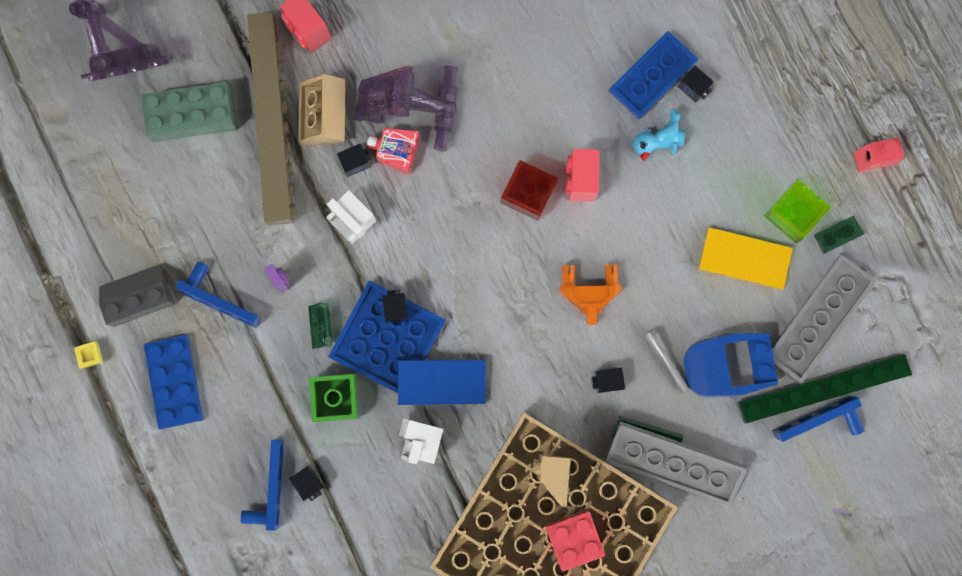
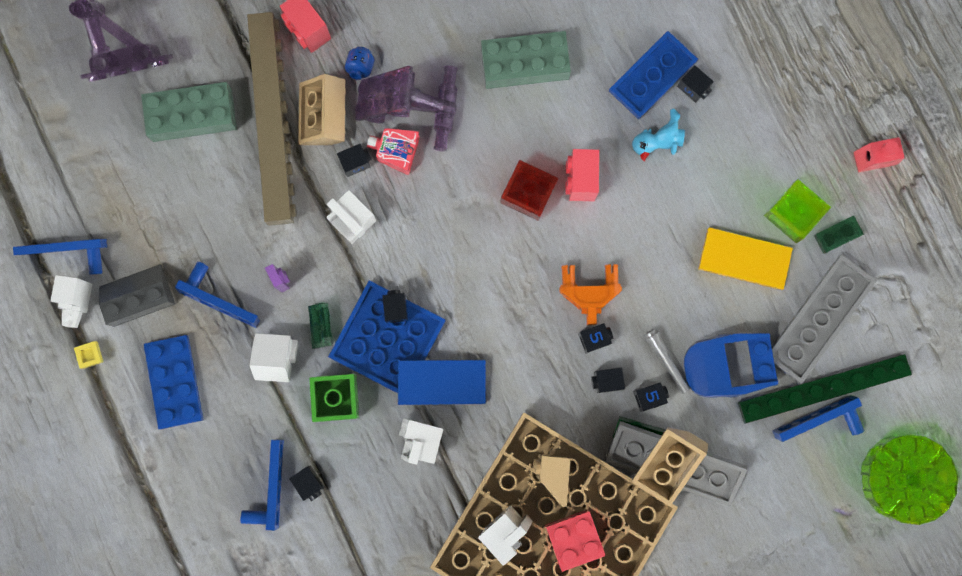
none -> blue piece [13,239,108,275]
none -> white hinge [51,275,92,328]
none -> white plate [250,333,298,382]
none -> blue head [344,47,375,80]
none -> white plate [478,505,533,566]
none -> sand green brick [481,31,571,89]
none -> black brick [578,323,614,354]
none -> tan slope [632,428,708,506]
none -> black brick [633,382,669,412]
none -> clear neon green brick [861,434,958,525]

